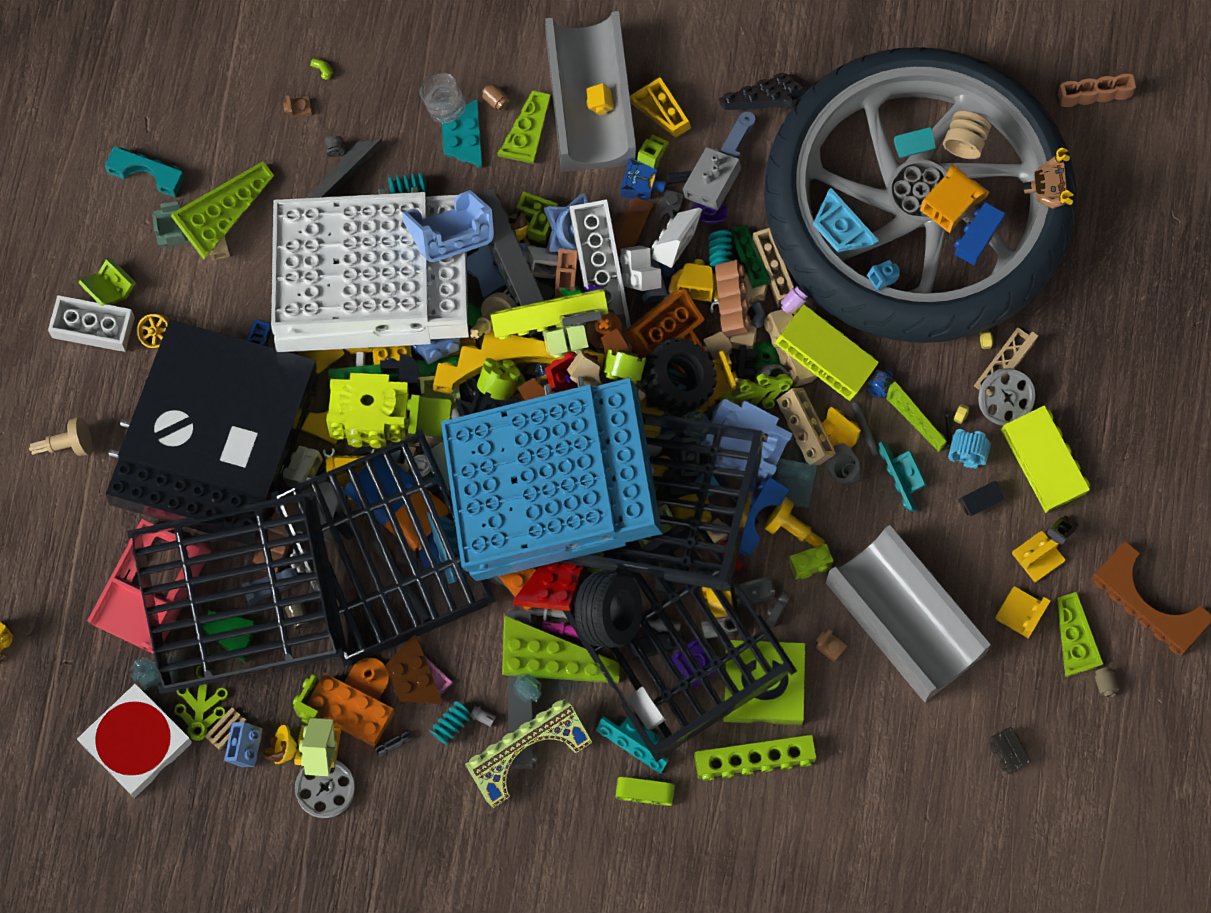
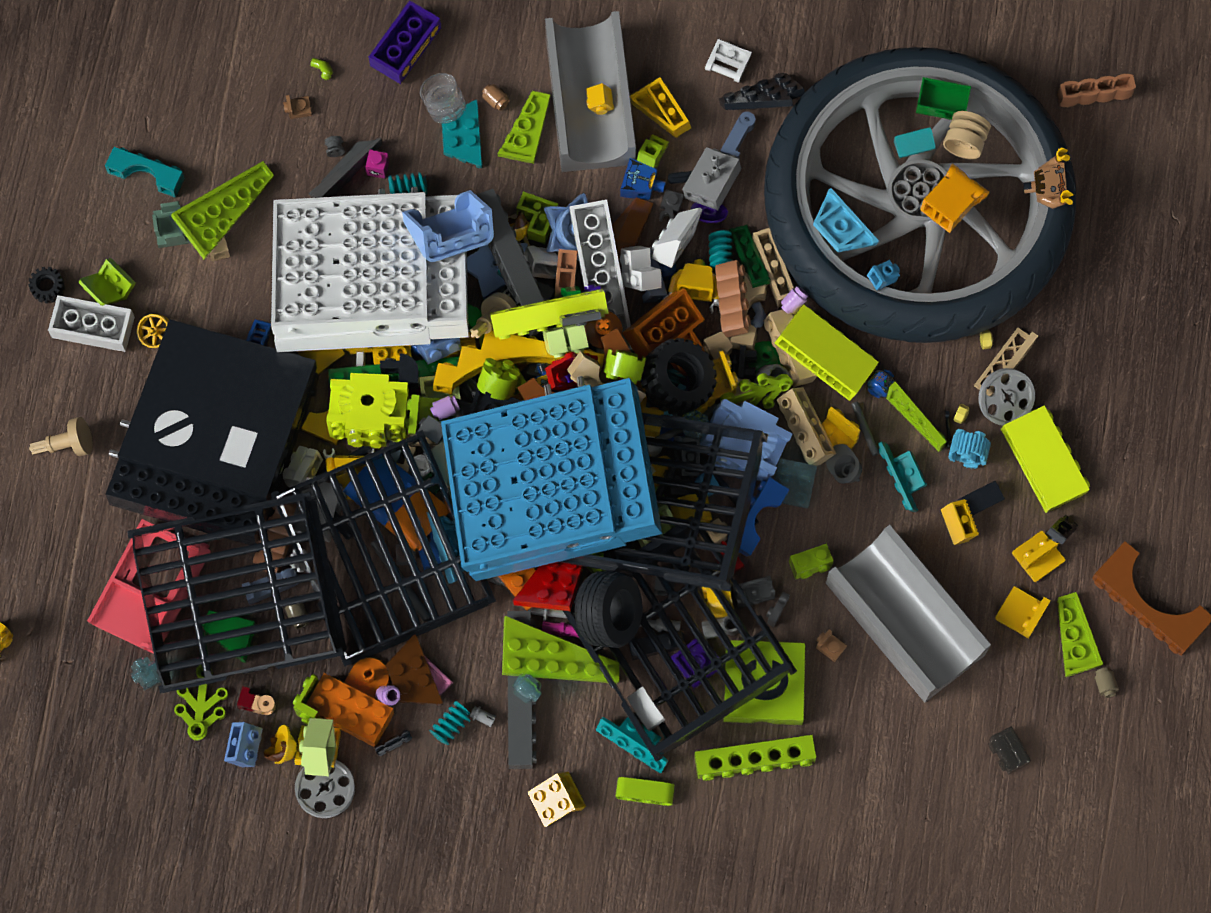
red tile [77,684,192,798] -> none
tan tile [205,708,247,750] -> none
arch [465,699,592,808] -> none
yellow piece [764,497,825,547] -> none
blue brick [954,202,1005,266] -> none
none -> black tyre [28,267,65,304]
none -> leg [237,686,276,715]
none -> dark pink brick [365,150,389,179]
none -> dark purple brick [369,0,441,84]
none -> lavender brick [375,685,400,705]
none -> dark grey brick [418,415,443,445]
none -> lavender brick [430,396,460,420]
none -> bracket [528,772,586,827]
none -> white plate [705,39,752,83]
none -> green container [916,77,971,120]
none -> yellow brick [941,499,979,545]

